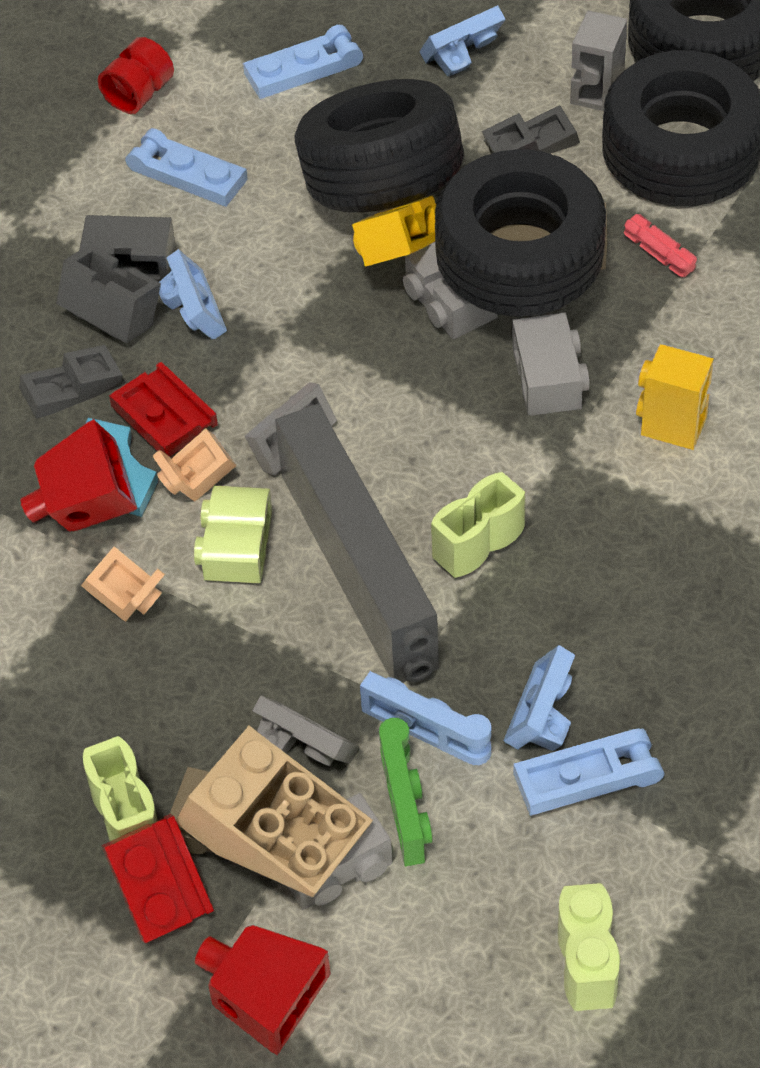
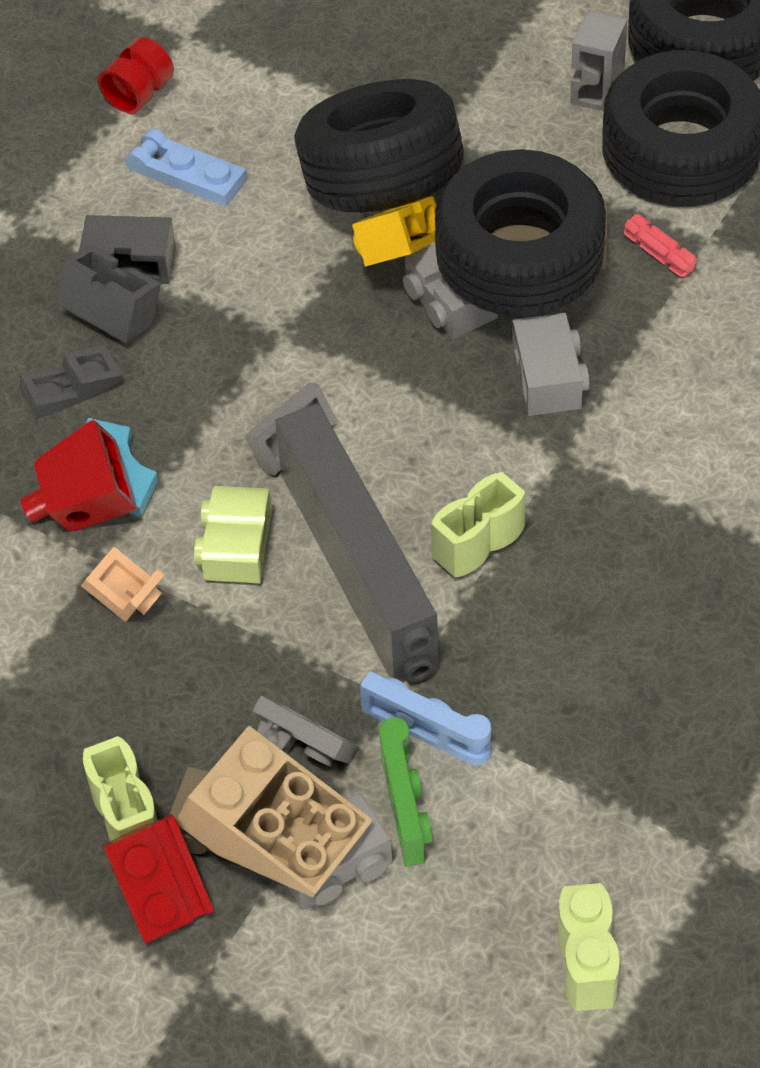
red plate [109,362,218,457] -> none
light nougat bracket [153,429,236,501] -> none
light blue hinge [159,249,227,339] -> none
red torso [195,925,331,1055] -> none
light blue plate [243,25,363,99] -> none
light blue hinge [419,5,506,76] -> none
dark grey slope [482,105,580,154] -> none
light blue hinge [503,645,575,751] -> none
light blue plate [513,728,664,816] -> none
yellow brick [636,344,714,450] -> none

